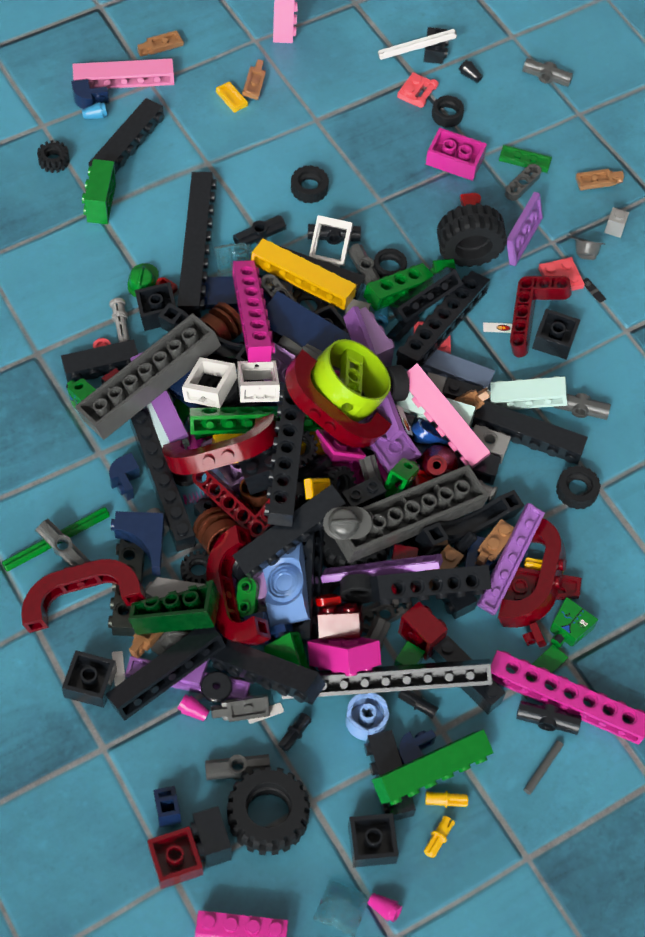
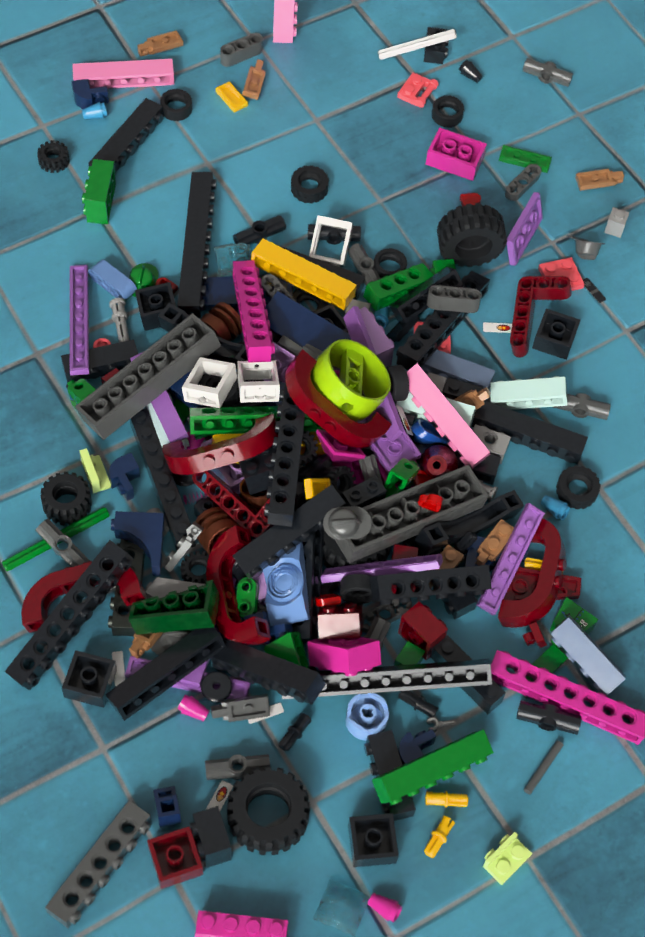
none -> black brick [5,540,134,690]
none -> black tyre [40,472,92,526]
none -> dark grey brick [45,800,151,928]
none -> medium lavender tile [70,265,89,375]
none -> yellowish green bracket [79,448,111,494]
none -> medium blue beam [88,259,137,300]
none -> black tyre [160,89,192,121]
none -> hinge [164,521,204,572]
none -> white sticker [206,780,233,810]
none -> dark grey beam [220,33,263,67]
none -> red tile [418,494,443,512]
none -> dark grey beam [427,285,482,313]
none -> light grey hand [427,717,456,733]
none -> yellowish green bracket [483,832,532,885]
none -> dark azure cone [540,495,570,520]
none -> brick [551,615,626,695]

